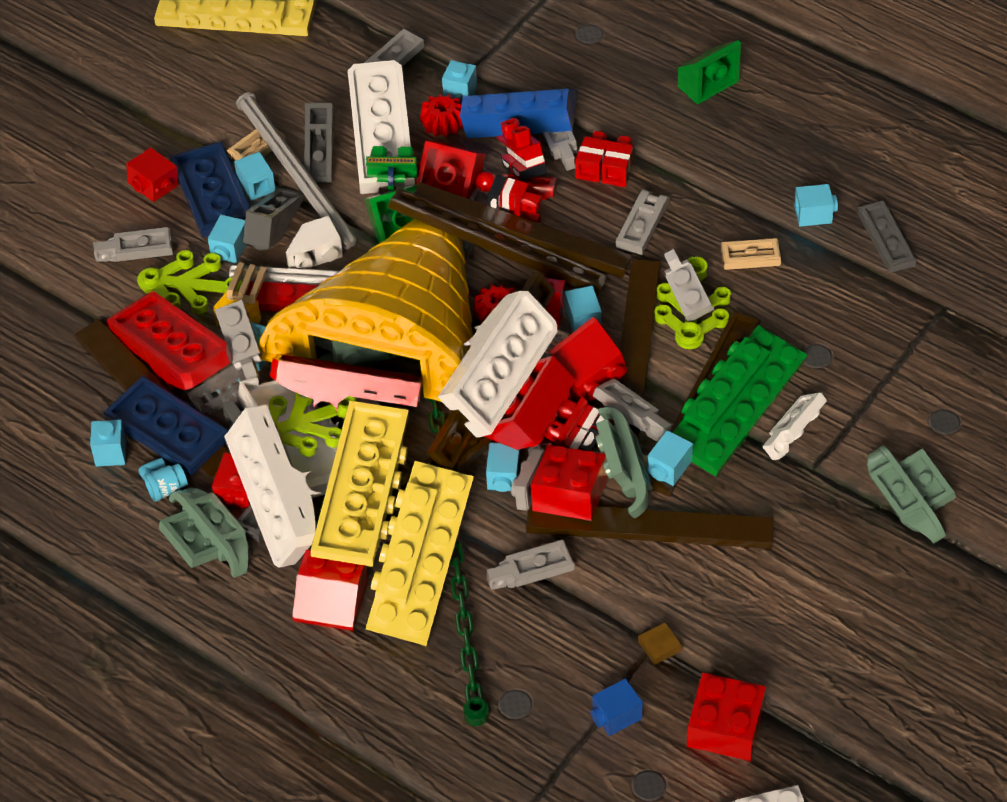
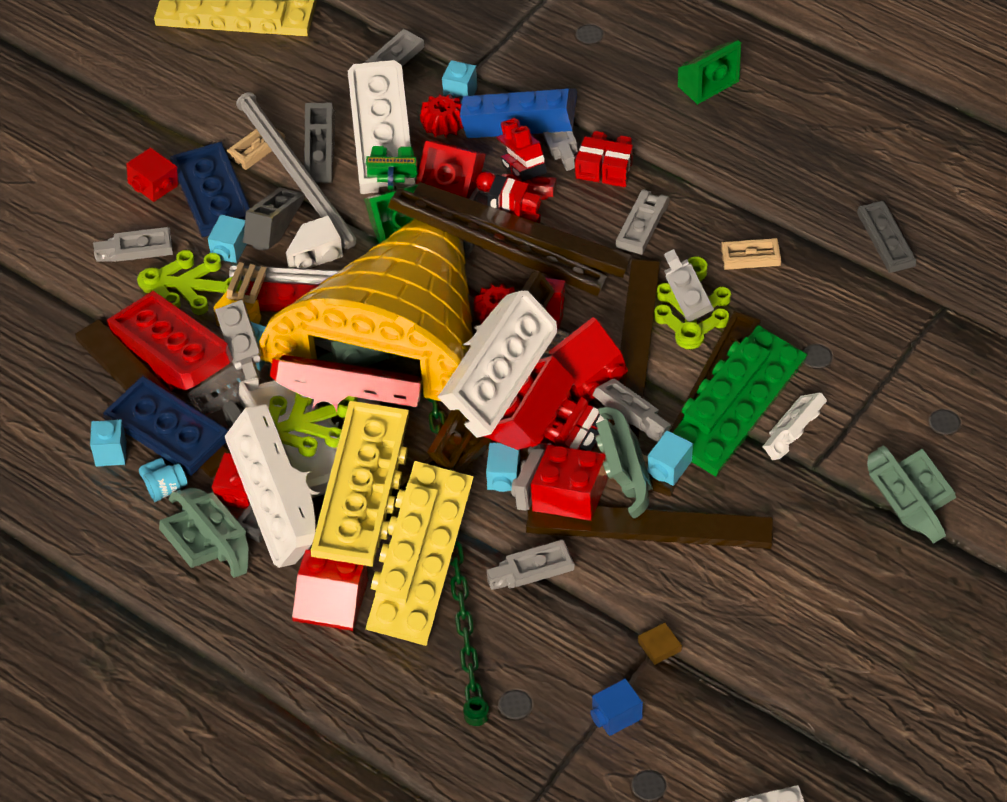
medium azure brick [234,152,275,201] -> none
medium azure brick [565,286,602,332] -> none
red brick [687,672,766,761] -> none
medium azure brick [794,184,838,227] -> none

